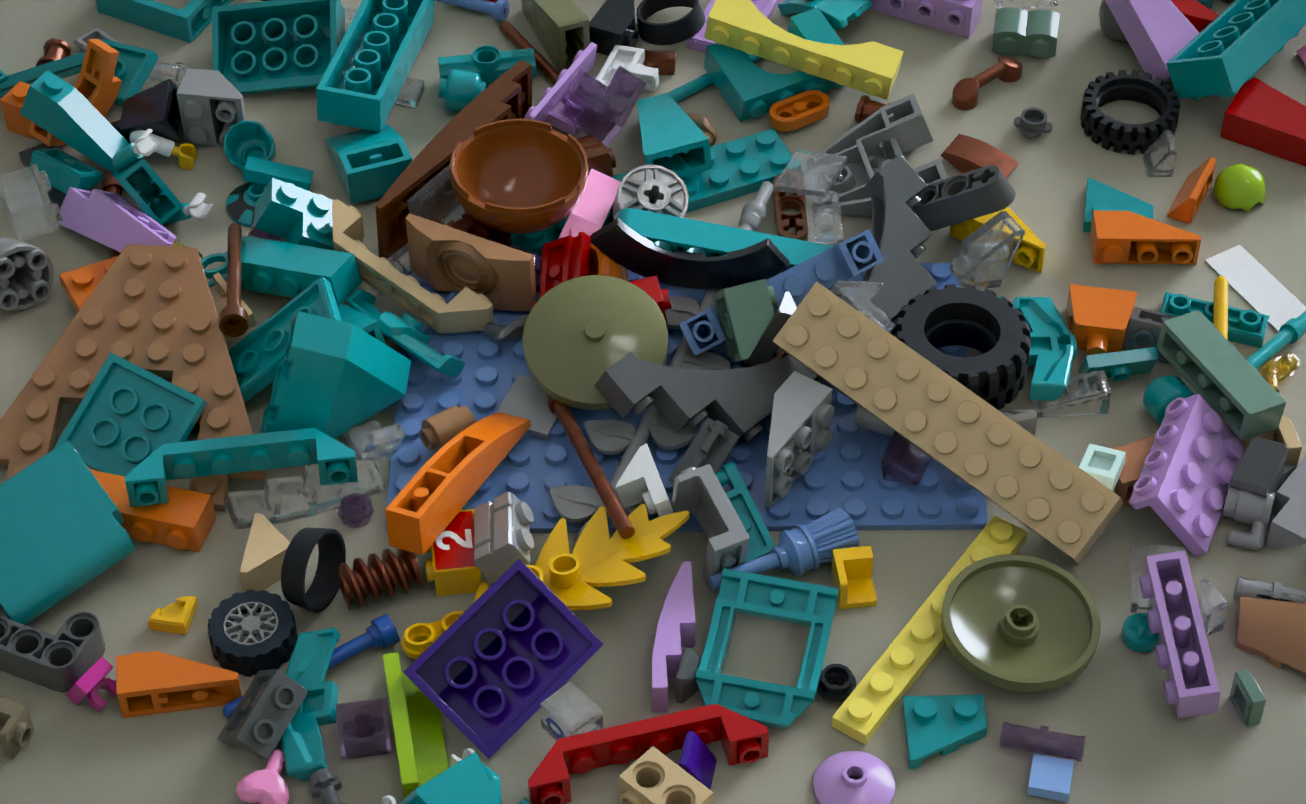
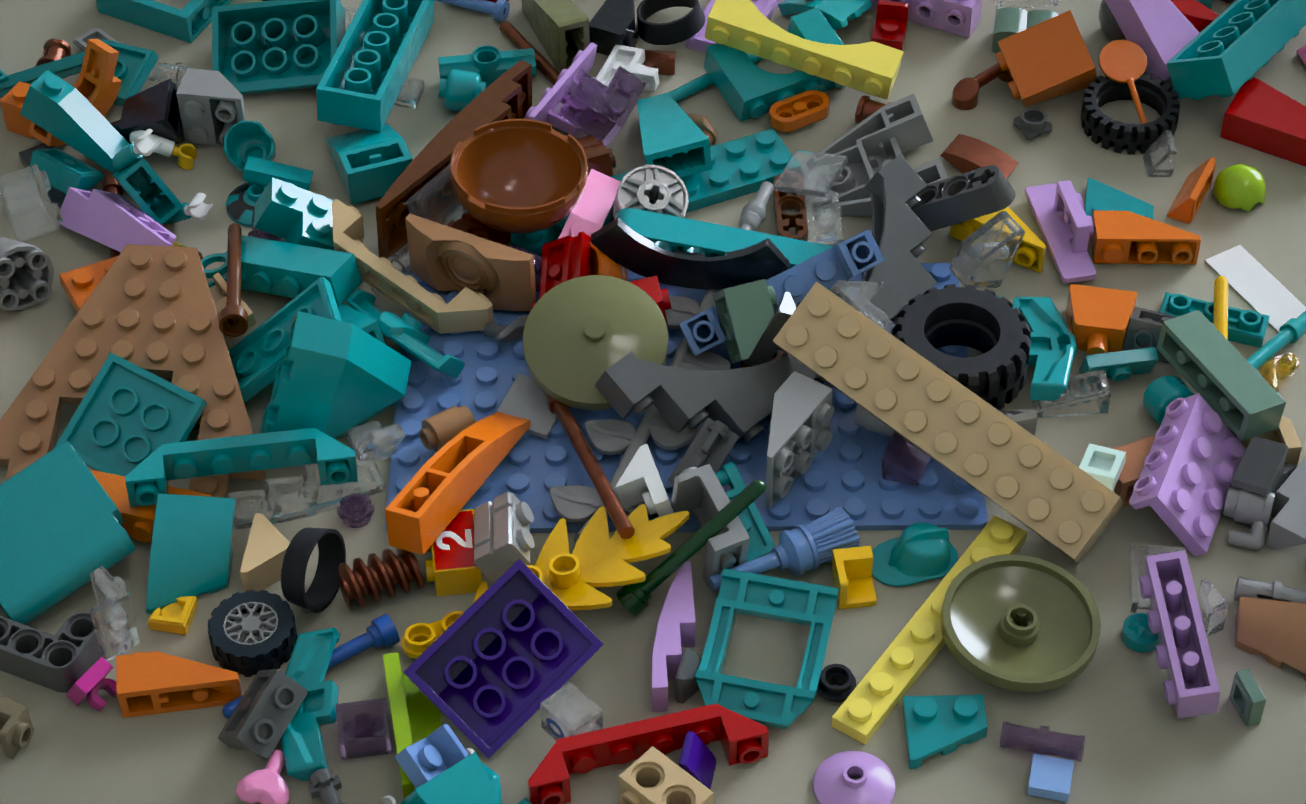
none -> clear bracket [89,566,140,662]
none -> teal slope [146,493,236,614]
none -> medium blue bracket [395,724,469,788]
none -> dark green piece [616,480,766,616]
none -> red bracket [871,0,909,51]
none -> teal piece [872,522,959,587]
none -> orange slope [995,10,1097,107]
none -> lavender bracket [1025,180,1096,284]
none -> orange piece [1099,40,1148,124]

